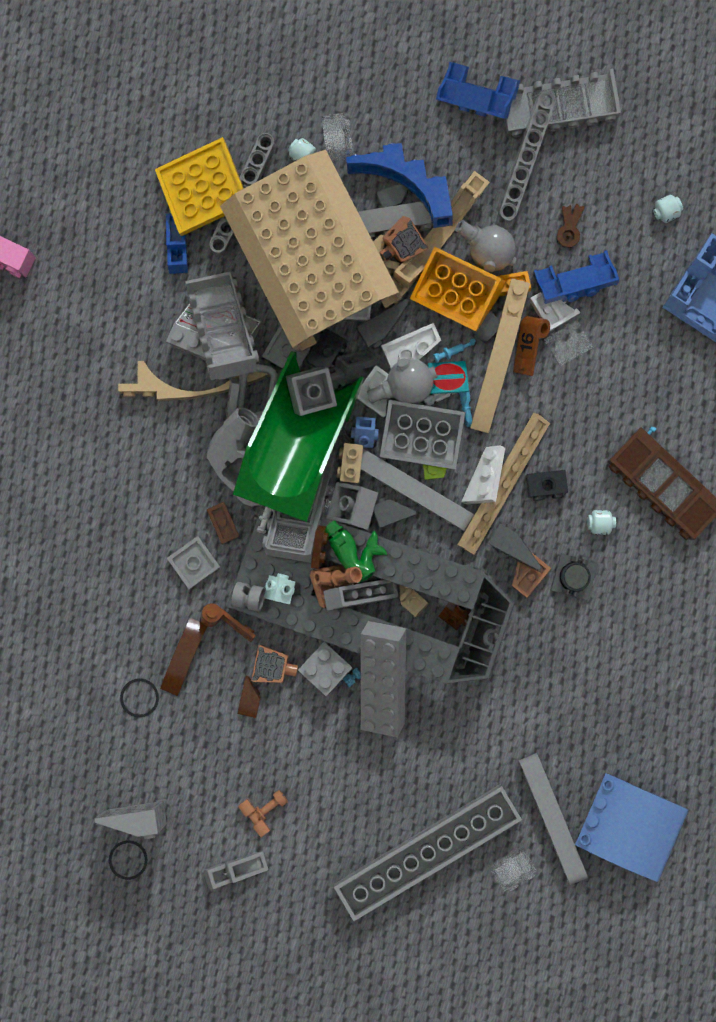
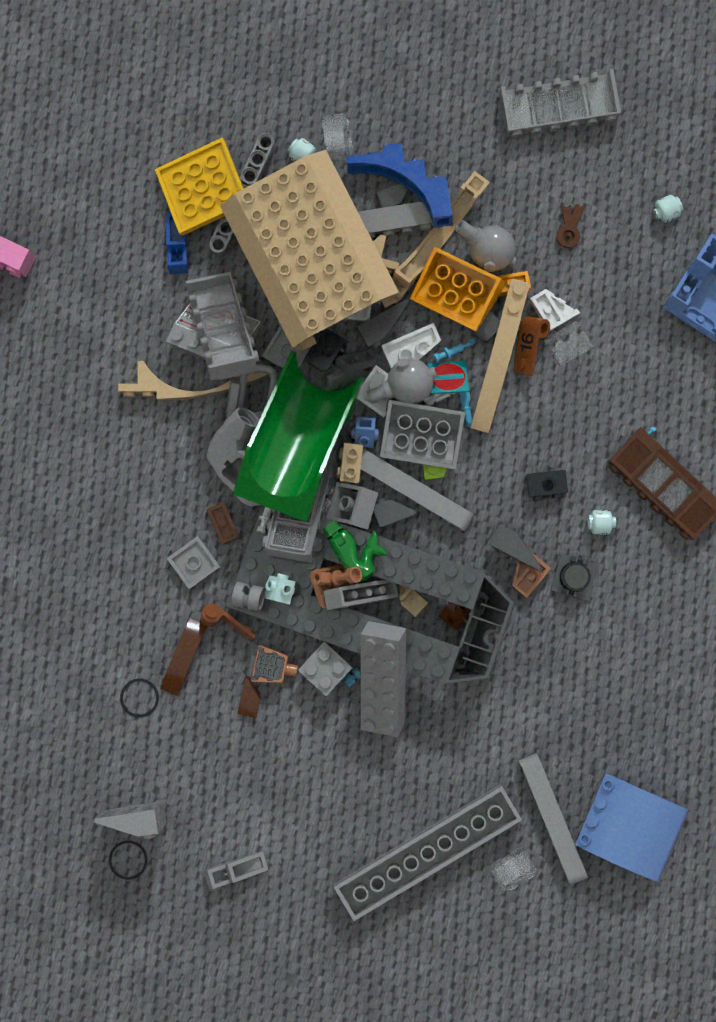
nougat bar [238,790,288,837] -> none
light grey brick [286,366,337,416] -> none
reddish brown plate [311,525,329,569] -> none
torso [379,216,428,262] -> none
blue bracket [436,62,520,119] -> none
tan plate [457,413,550,555] -> none
white wing [461,445,505,504] -> none
light grey beam [498,91,556,220] -> none
blue bracket [533,250,619,304] -> none

